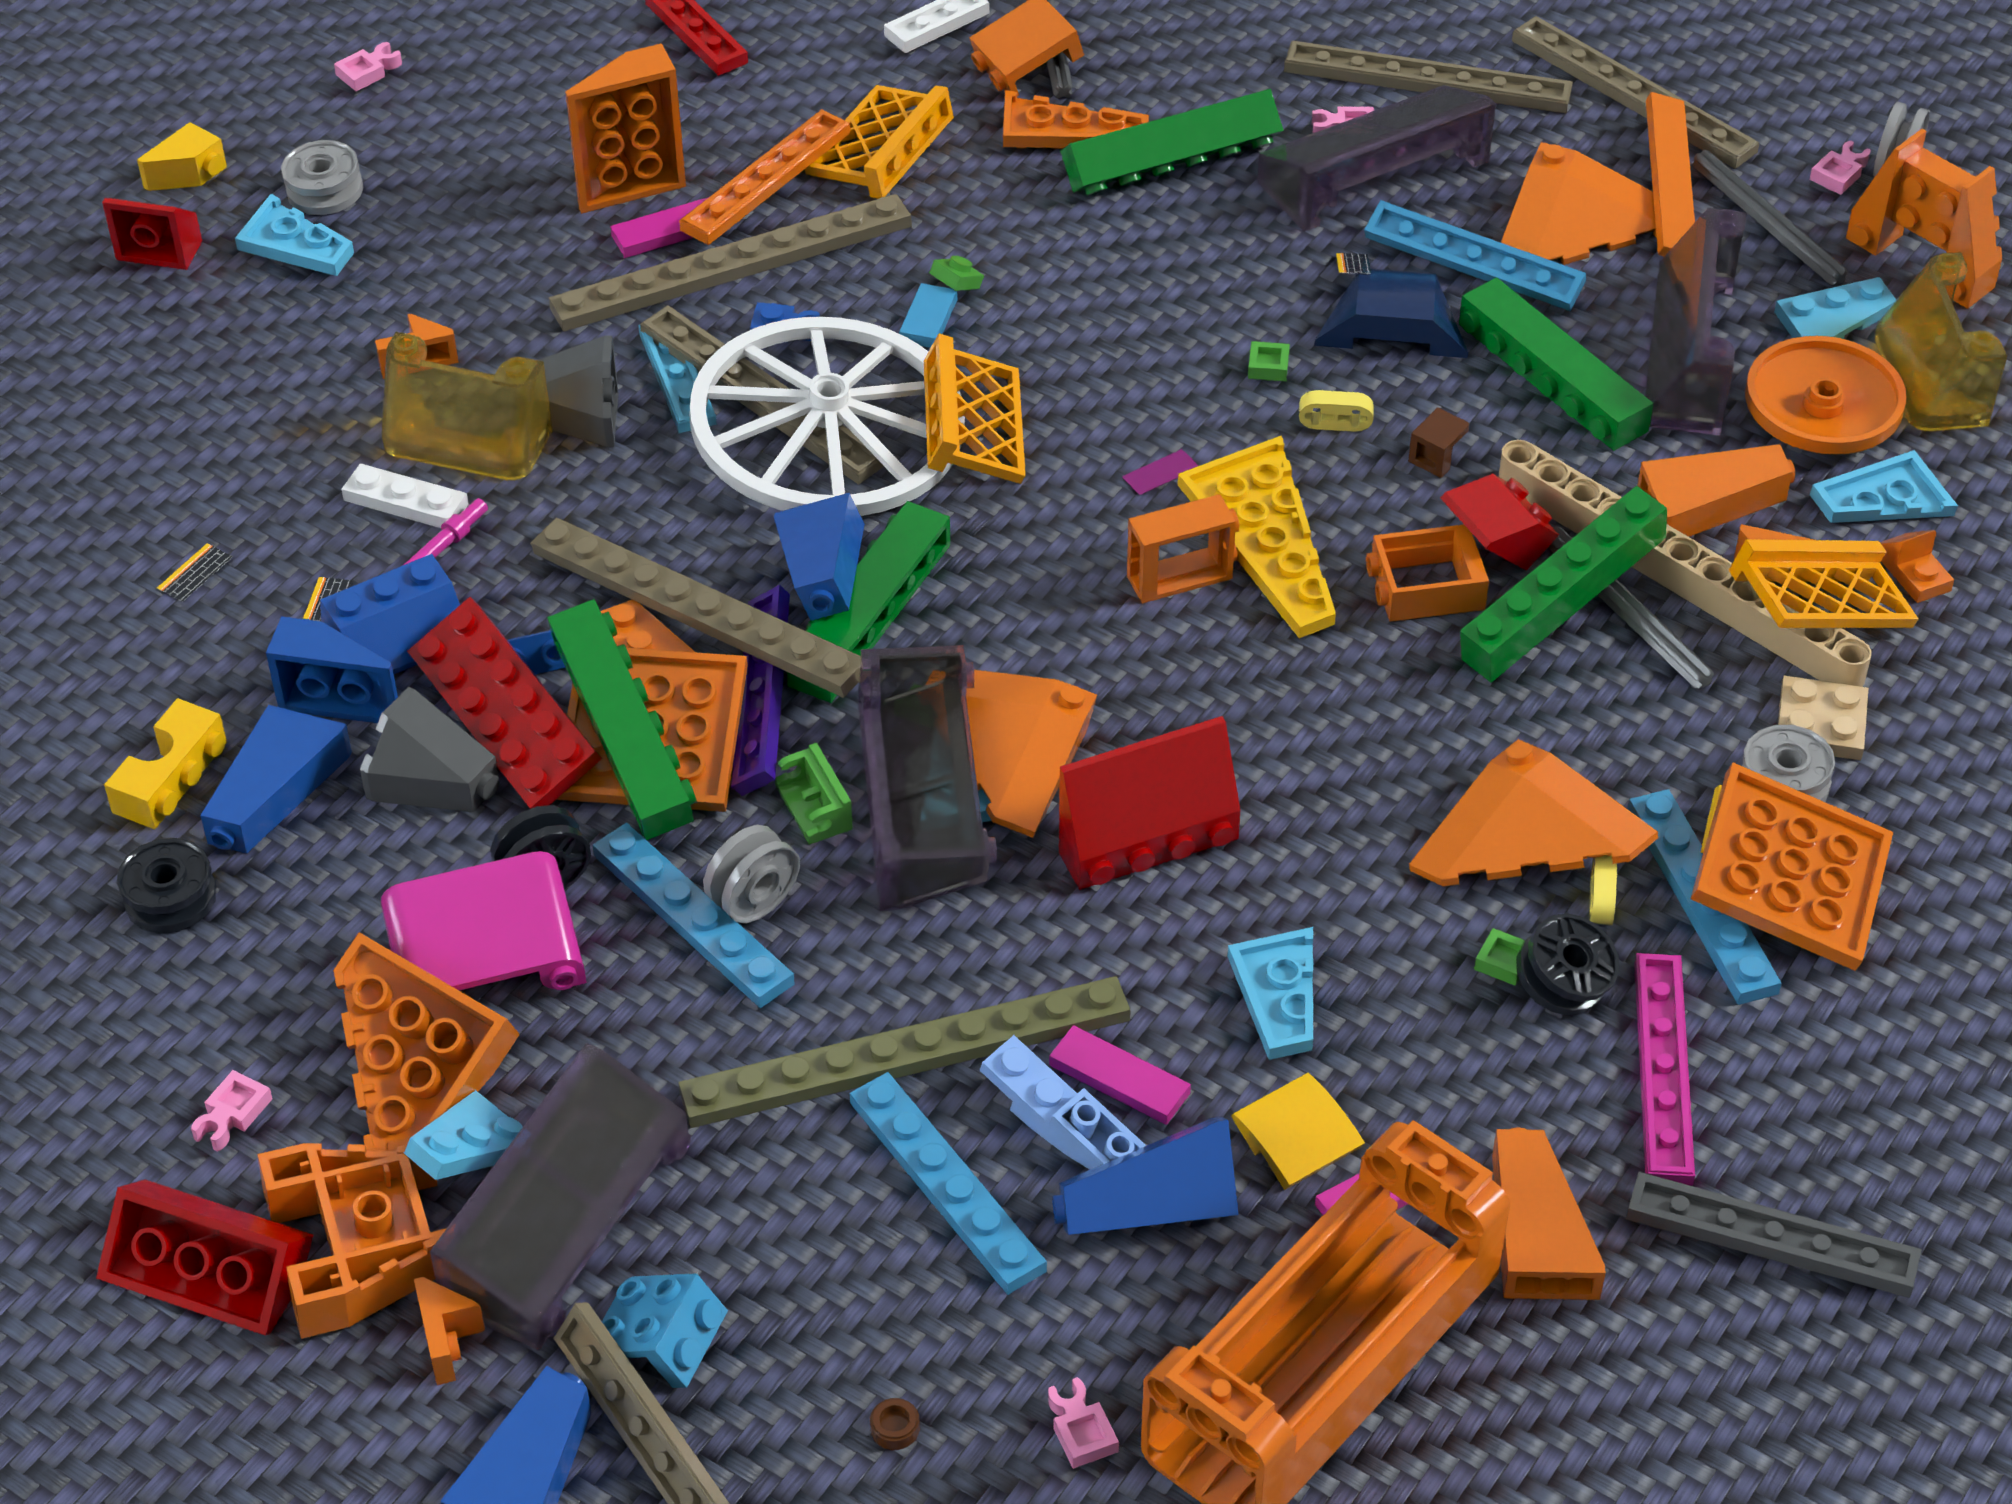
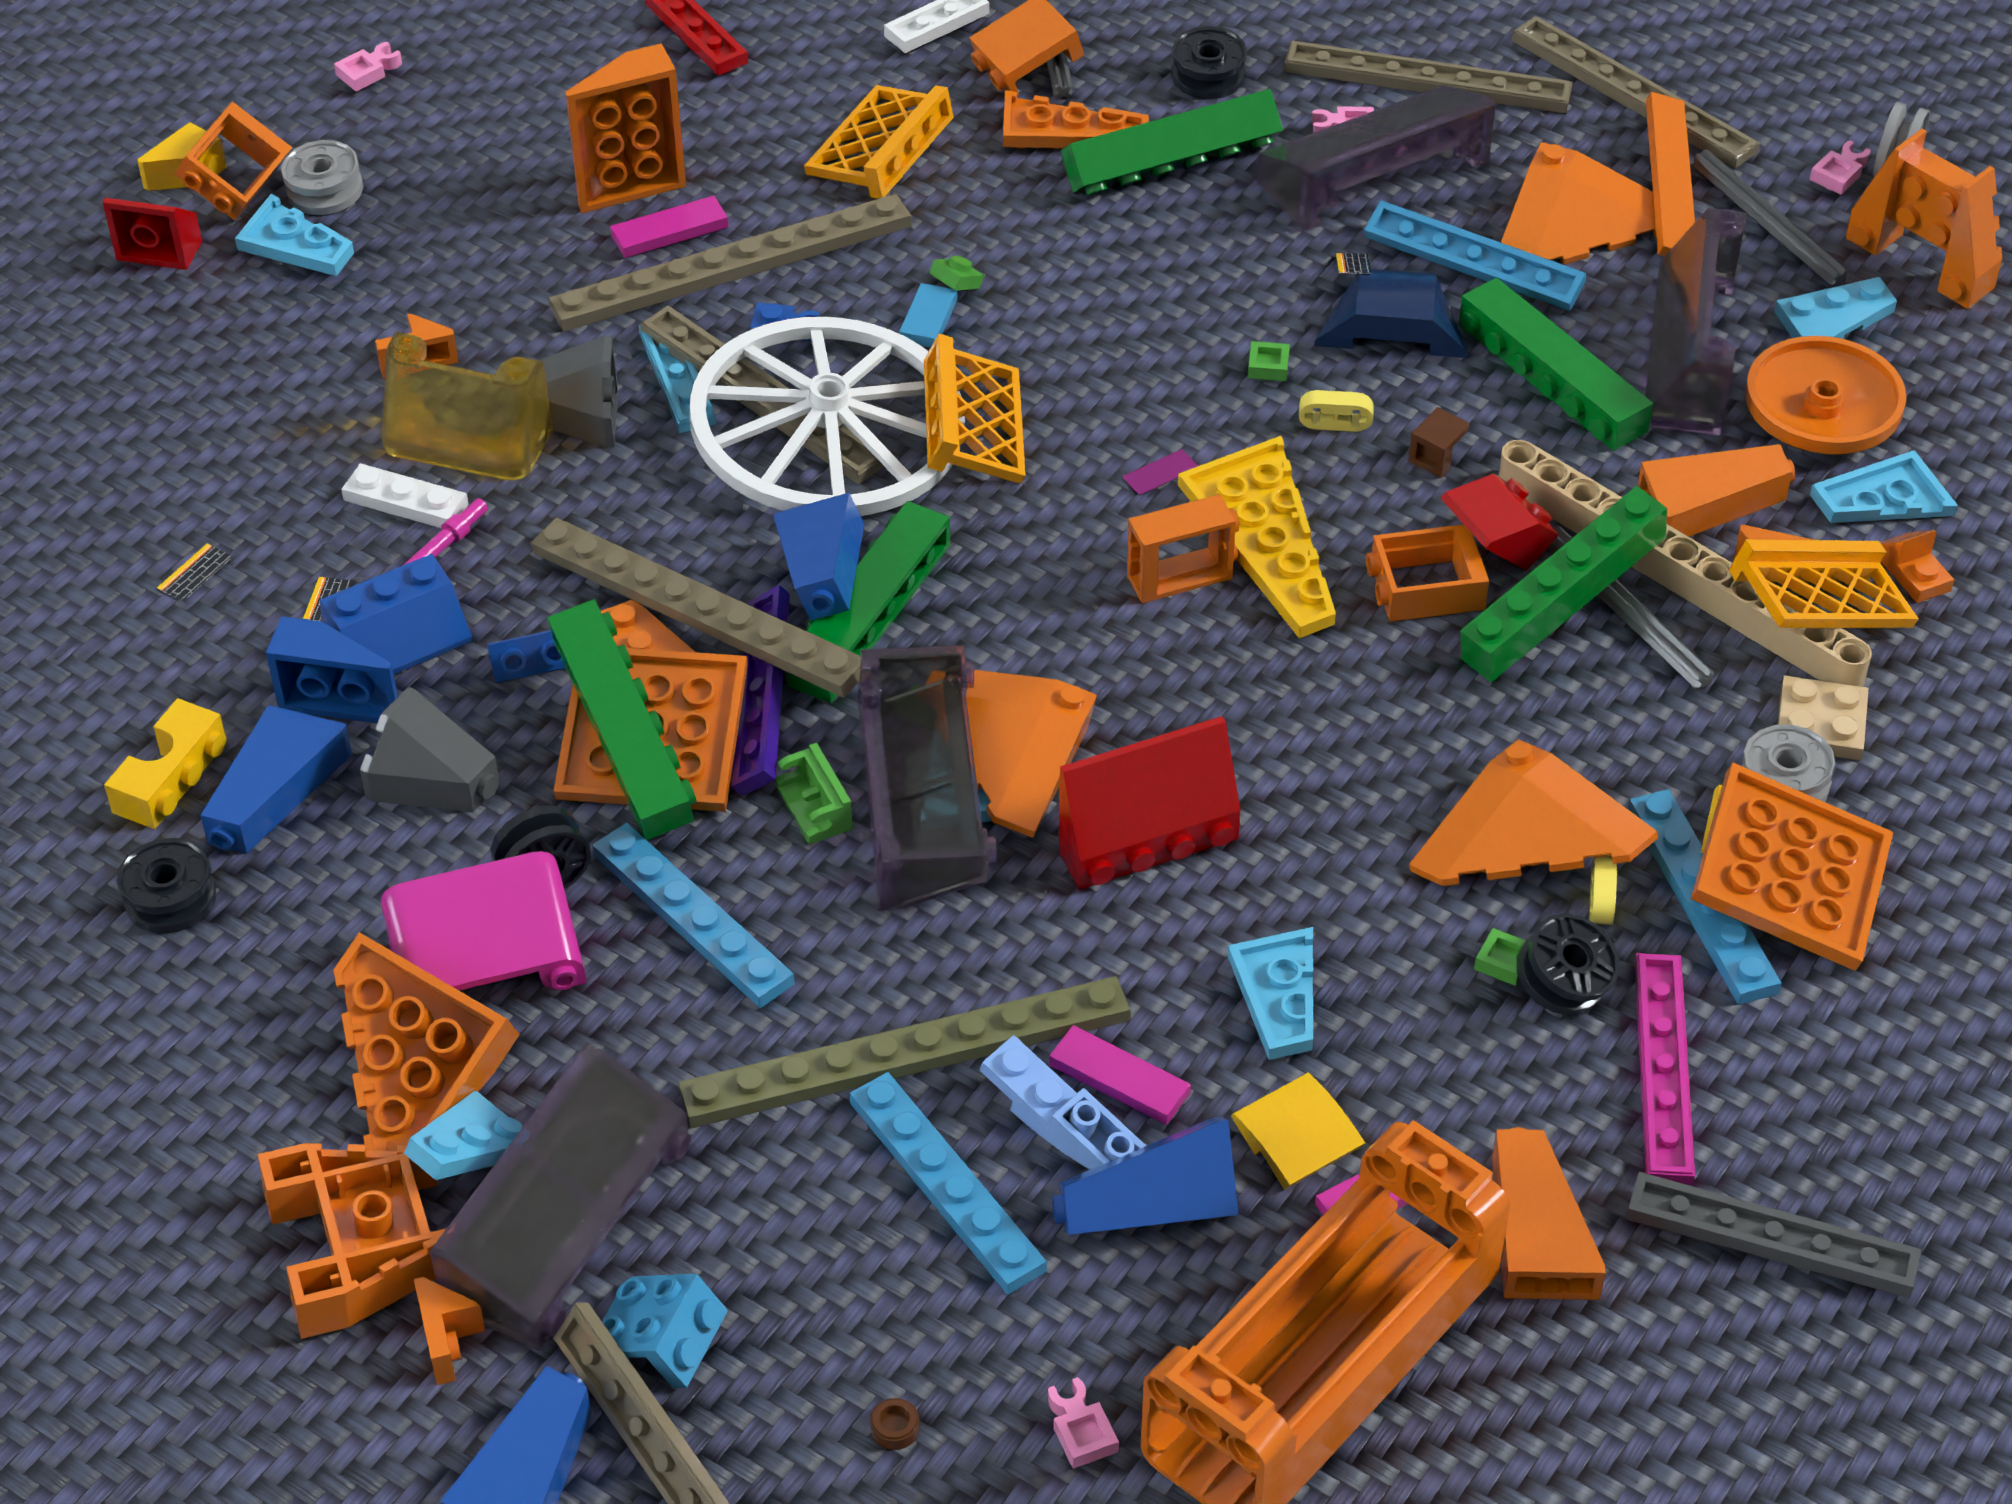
red slope [96,1179,313,1336] -> none
bright pink plate [191,1070,273,1152] -> none
red plate [407,597,603,809] -> none
orange tile [679,109,850,245] -> none
light grey wheel [703,824,800,924] -> none
clear yellow windscreen [1874,252,2007,431] -> none
none -> orange window [174,101,292,221]
none -> black wheel [1171,26,1247,99]

